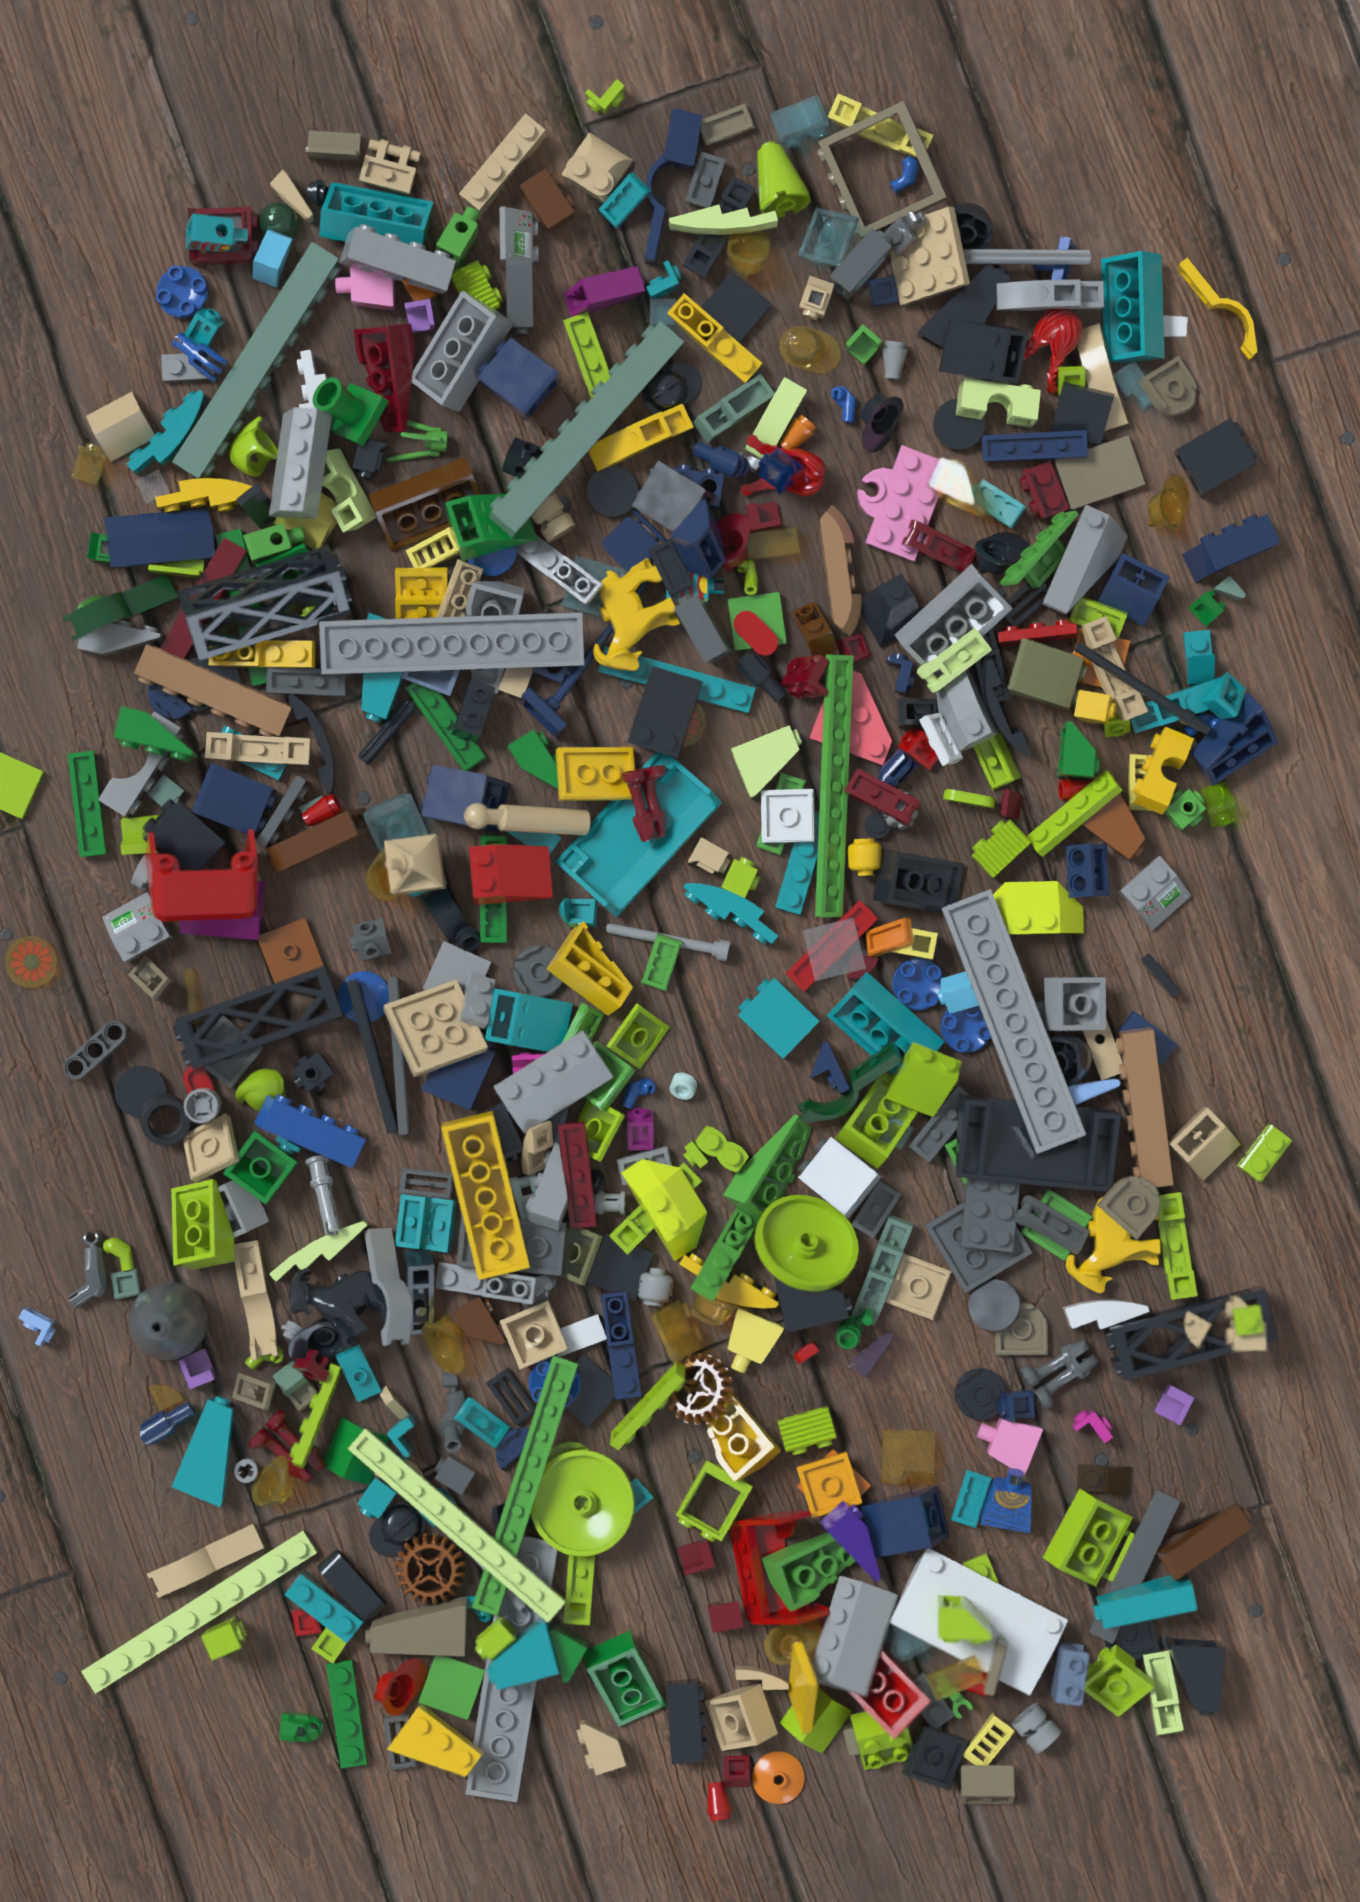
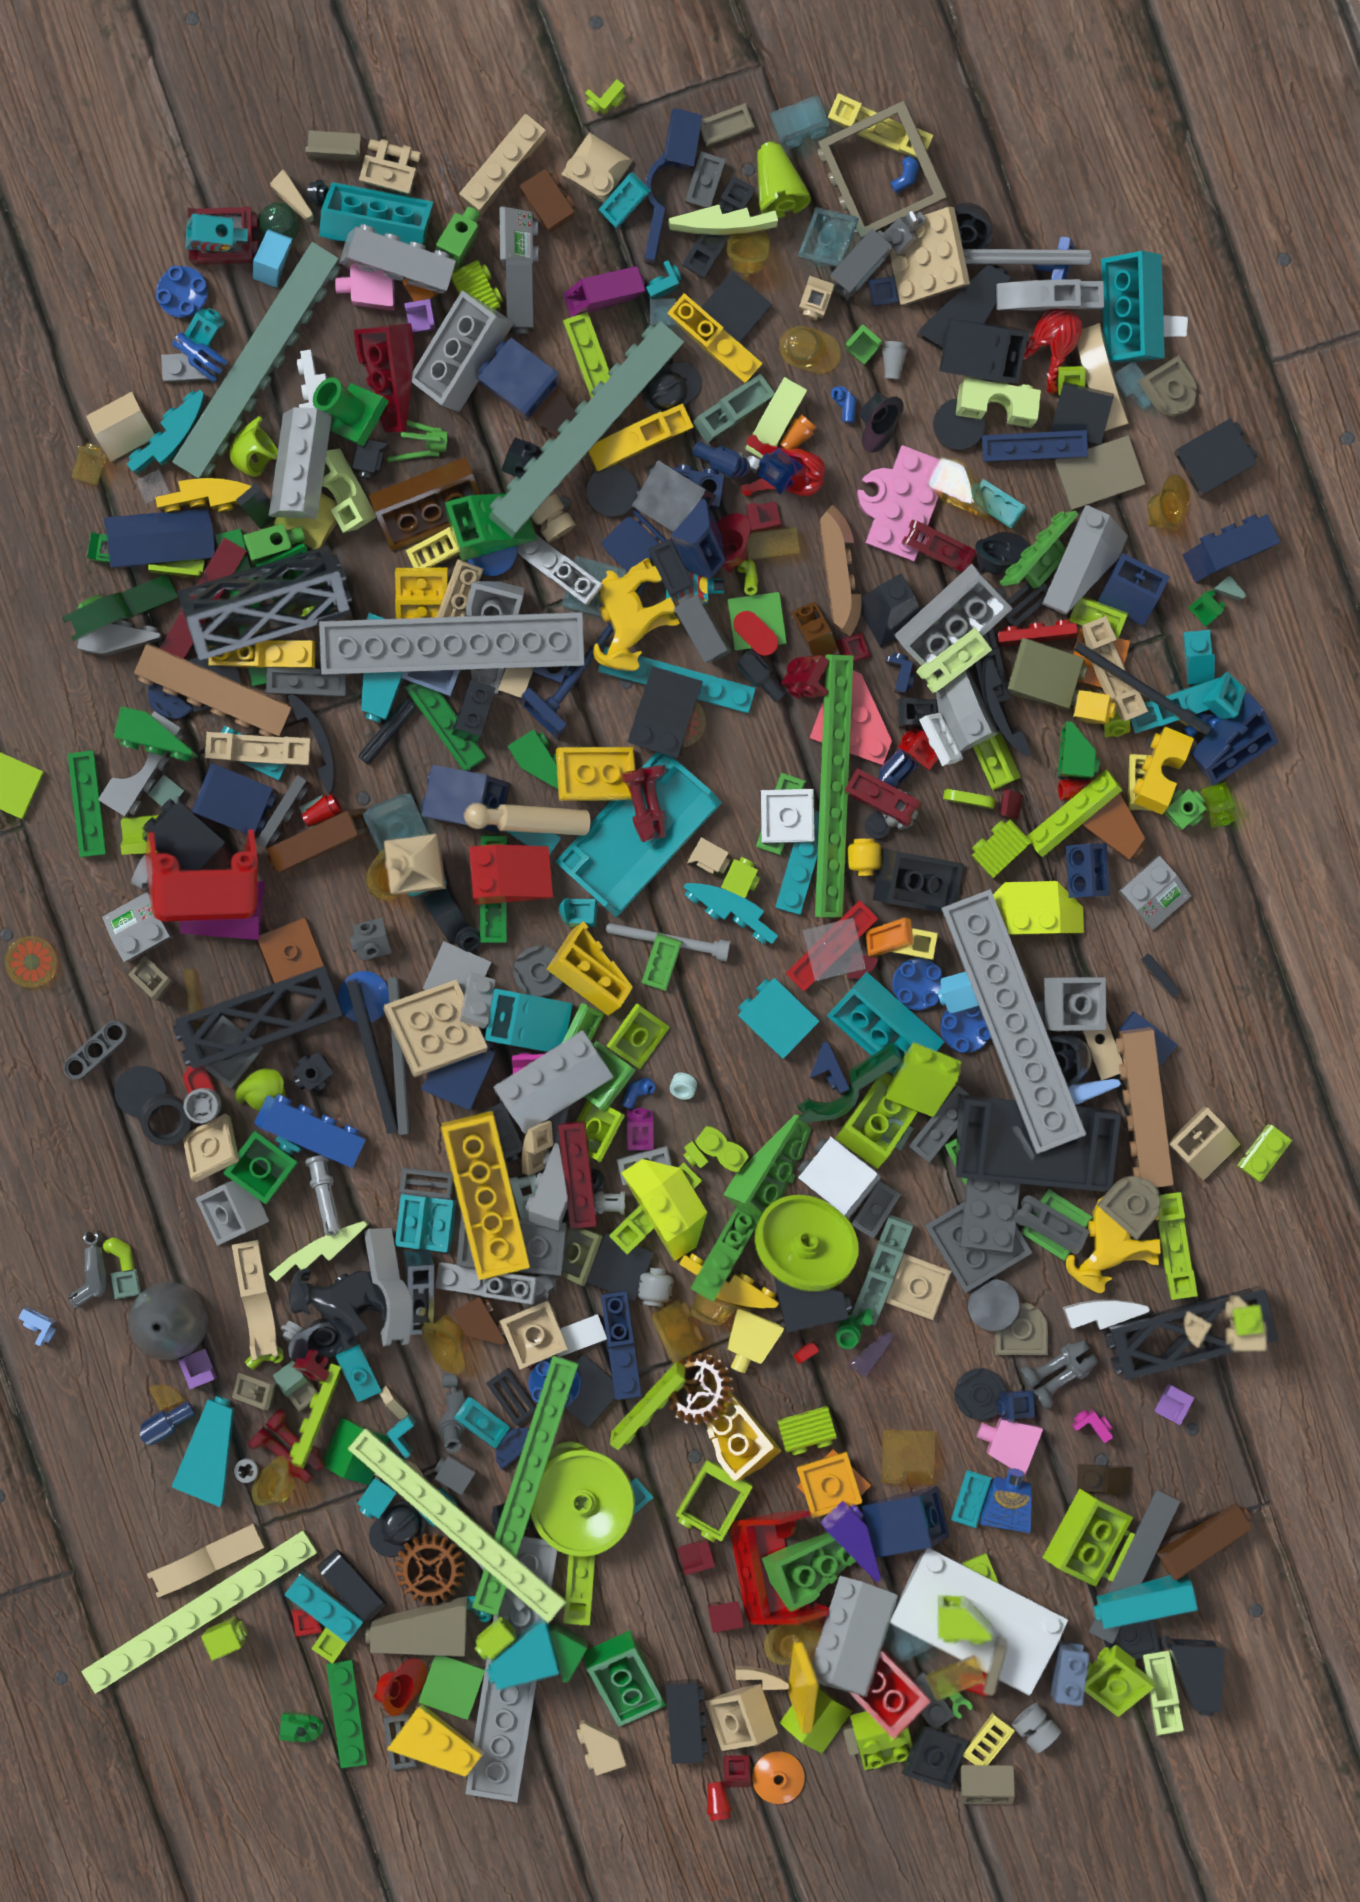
lime slope [171,1179,235,1270] -> none
yellowish green slope [731,725,802,799] -> none
dark red bracket [1019,461,1070,521] -> none
yellow piece [1176,258,1257,360] -> none

